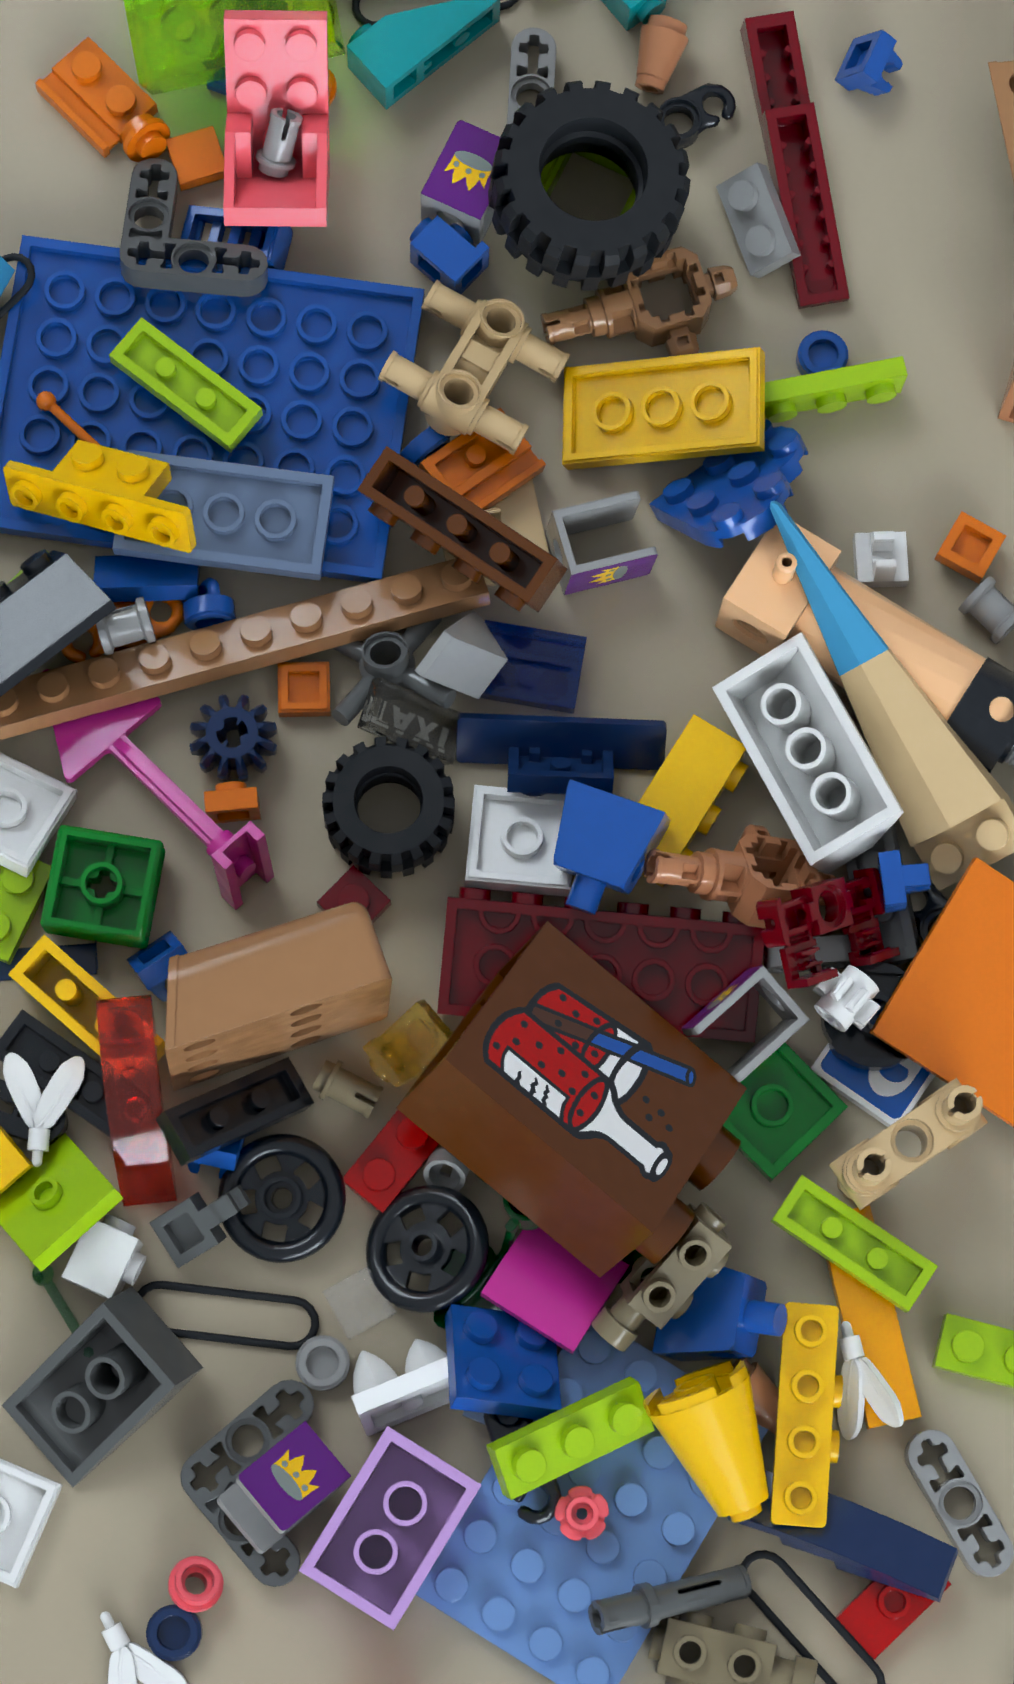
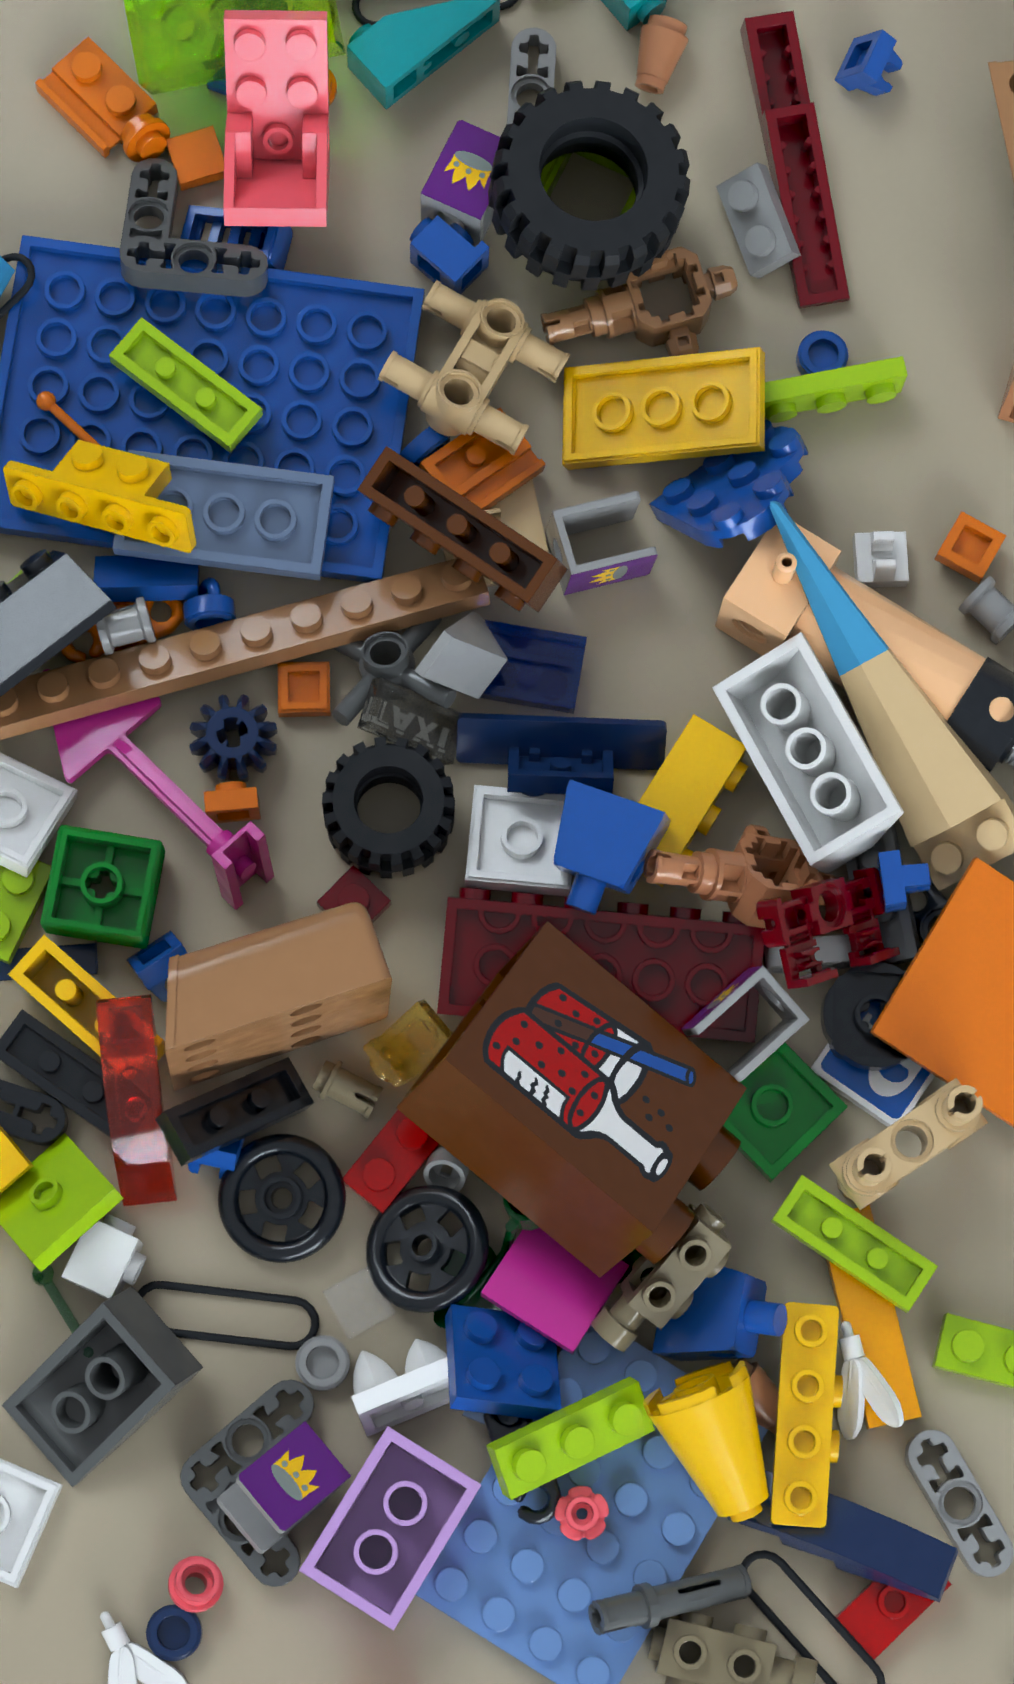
white piece [3,1052,85,1167] -> none
dark grey plate [150,1185,252,1268] -> none
light grey pin [256,108,303,178] -> none
black piece [659,83,736,149] -> none
white gear [813,965,881,1032] -> none

